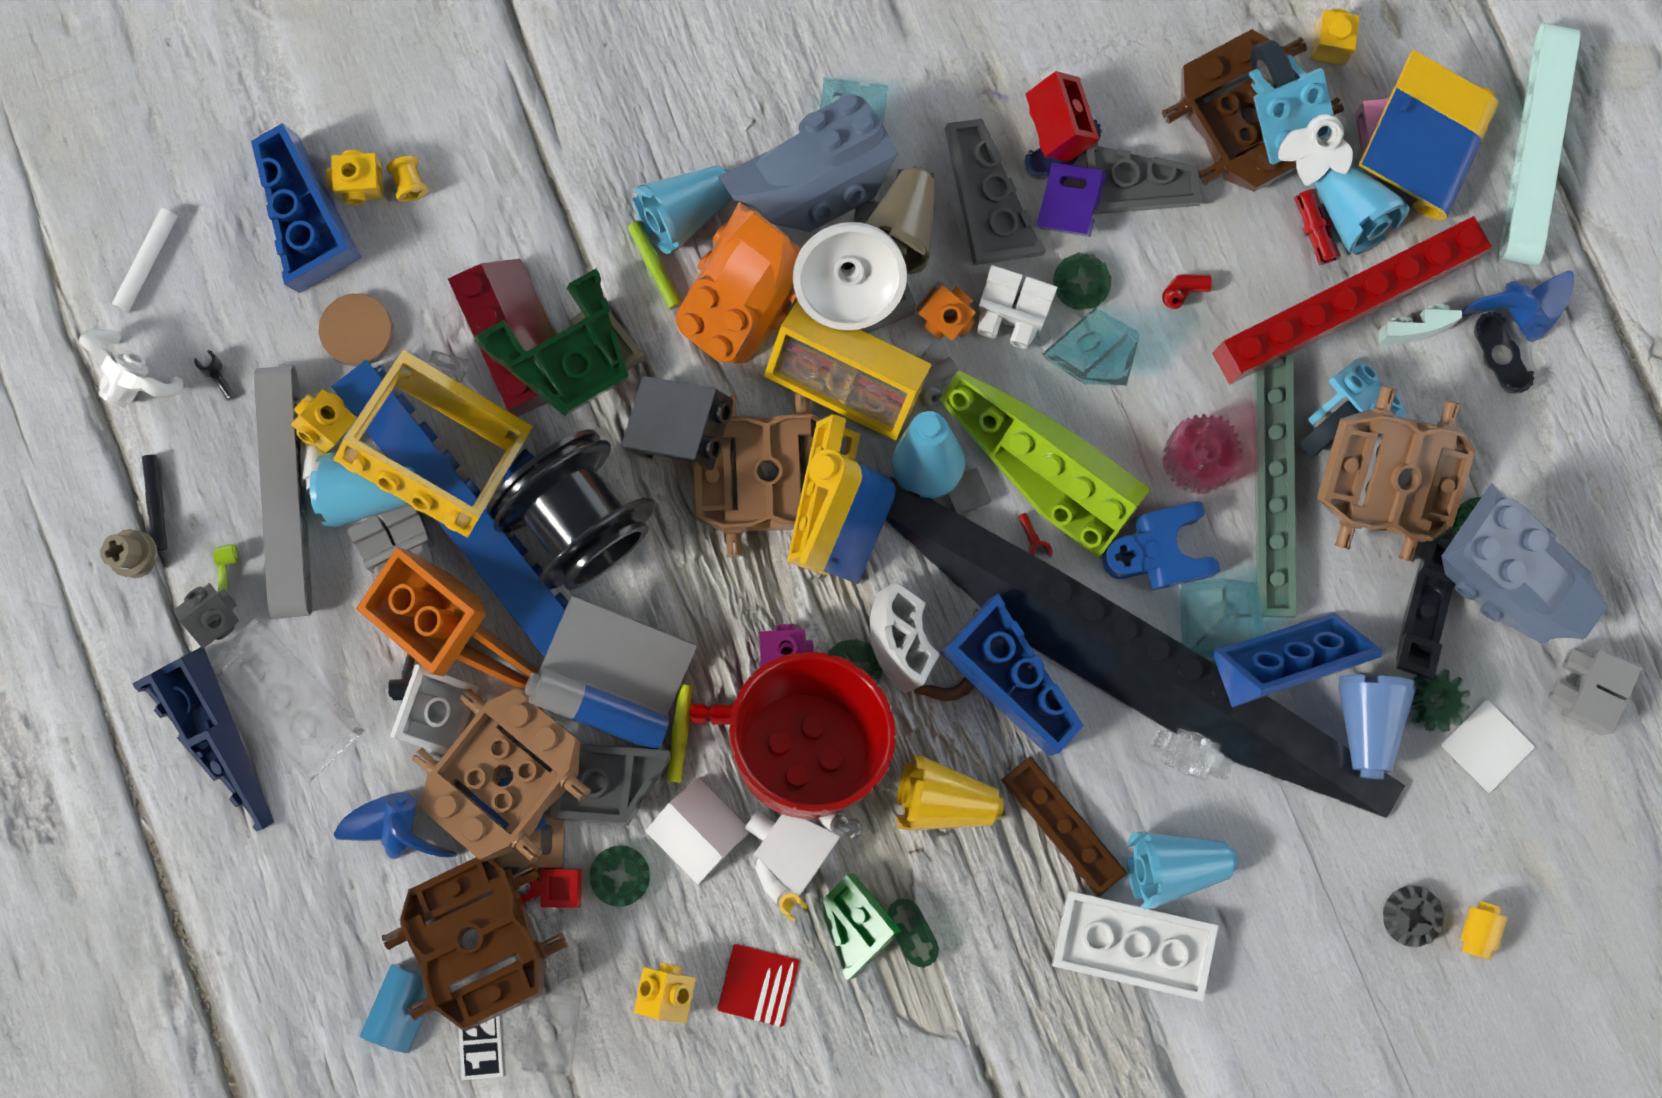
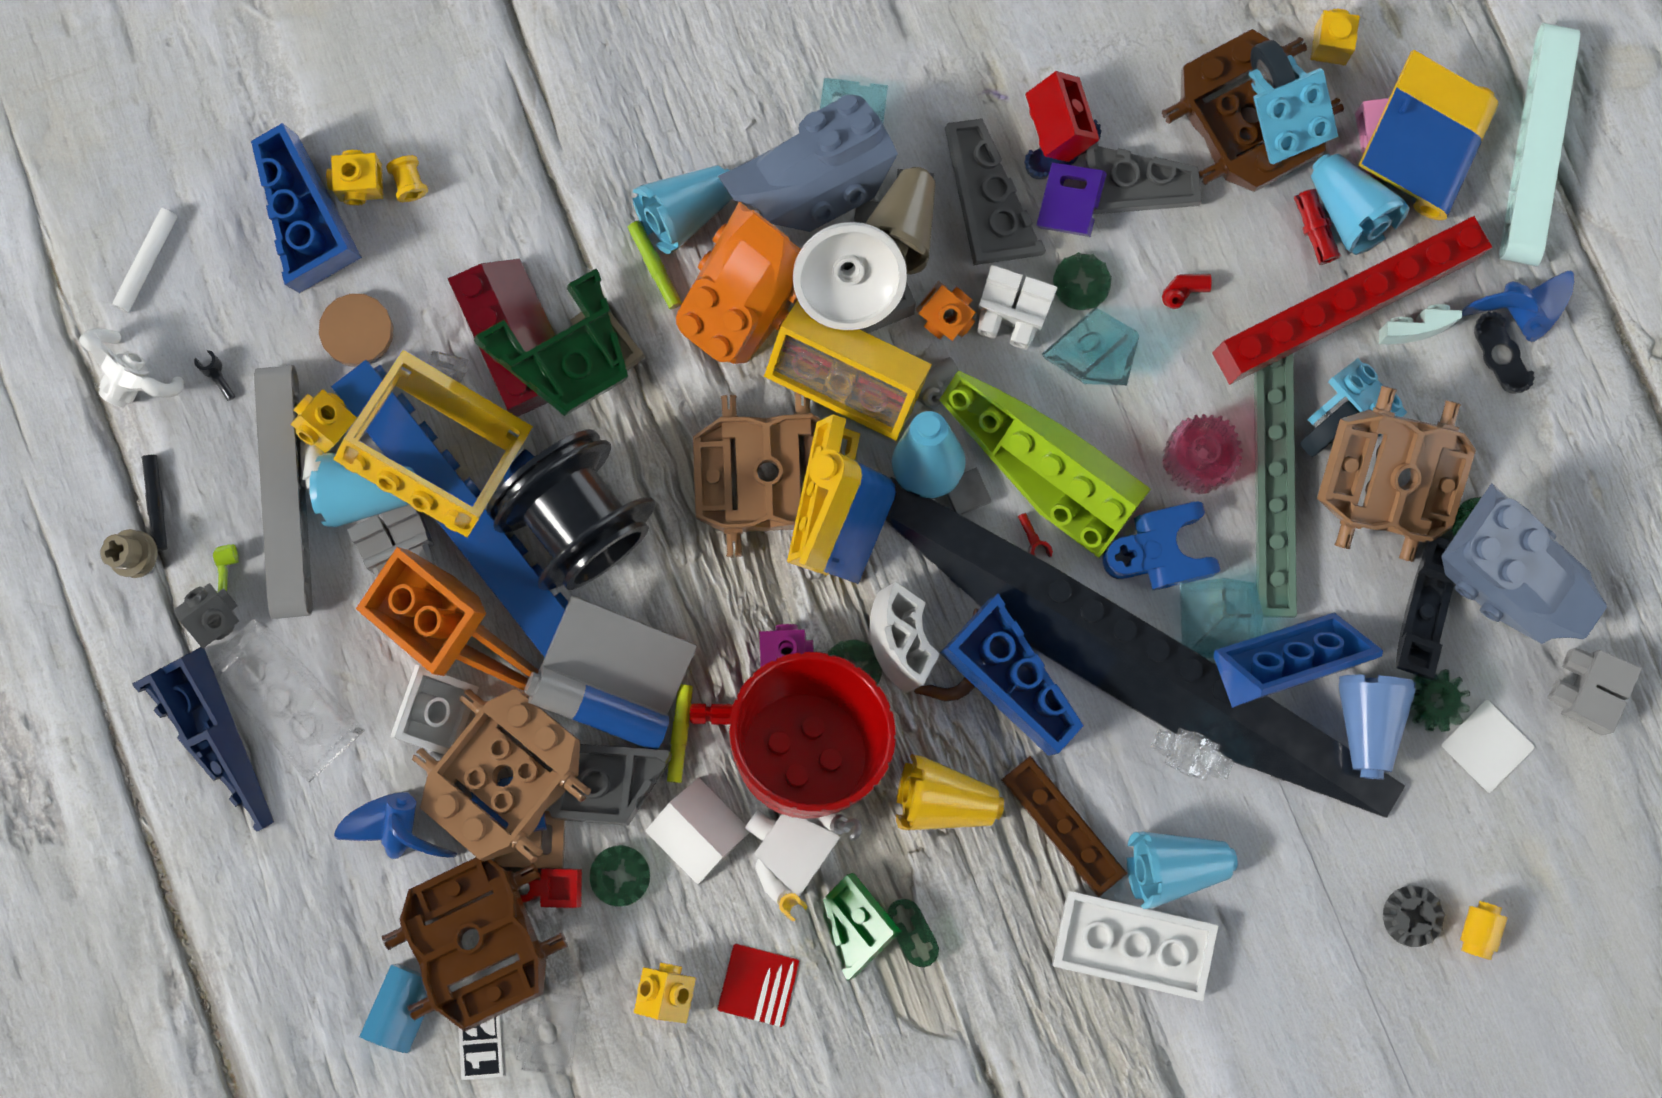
black hand [388,653,415,701] -> none
black panel [621,376,733,470] -> none
white plate [1278,114,1353,186] -> none

